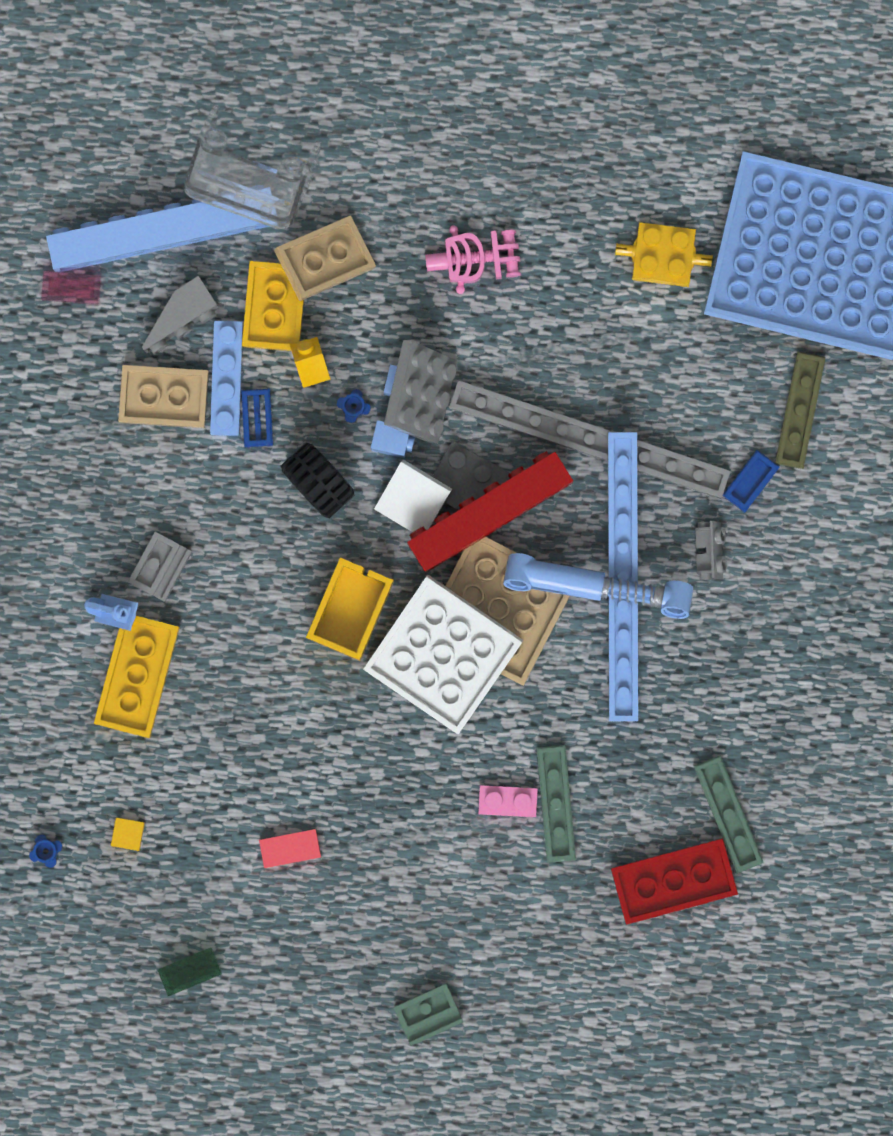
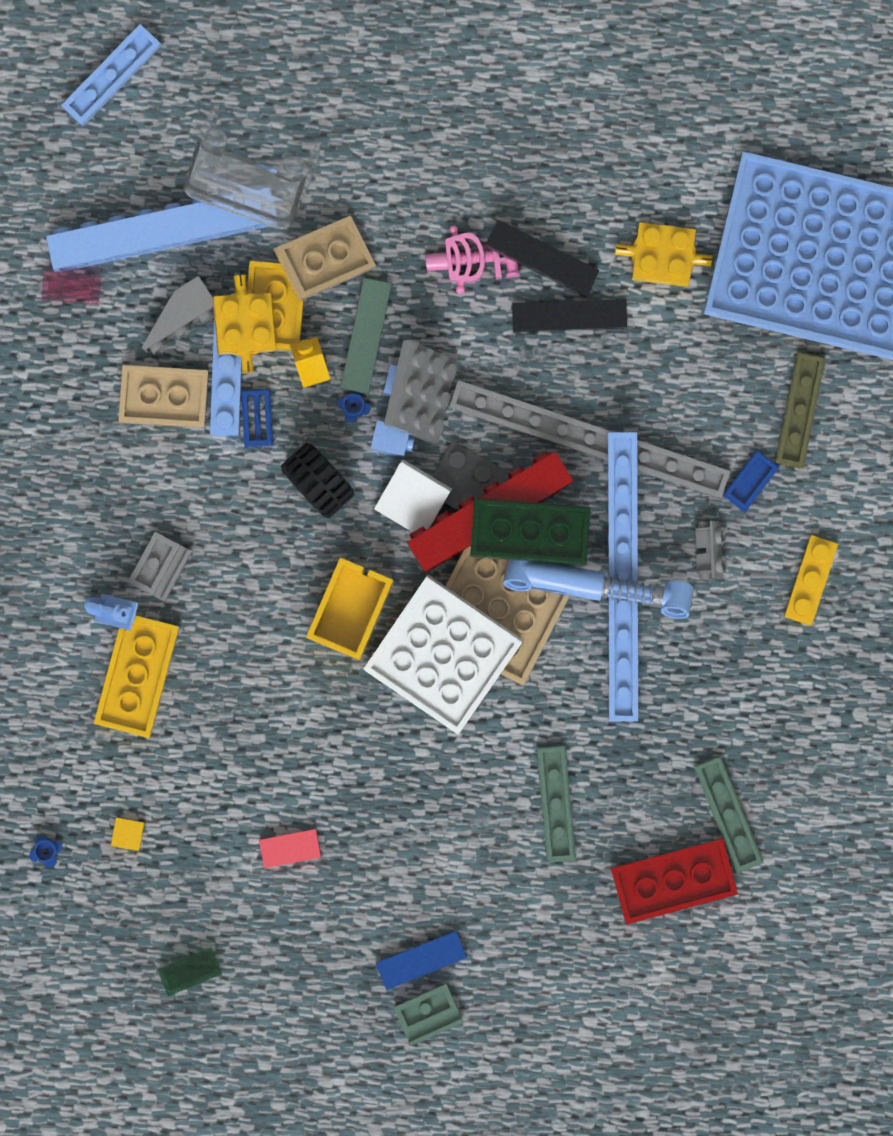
bright pink plate [478,785,538,817] -> none
none -> light blue plate [61,24,162,127]
none -> yellow plate [212,275,276,374]
none -> sand green tile [341,278,392,395]
none -> blue tile [376,931,467,990]
none -> dark green tile [470,498,591,566]
none -> black tile [484,220,599,297]
none -> black tile [512,299,627,333]
none -> yellow plate [784,535,838,626]

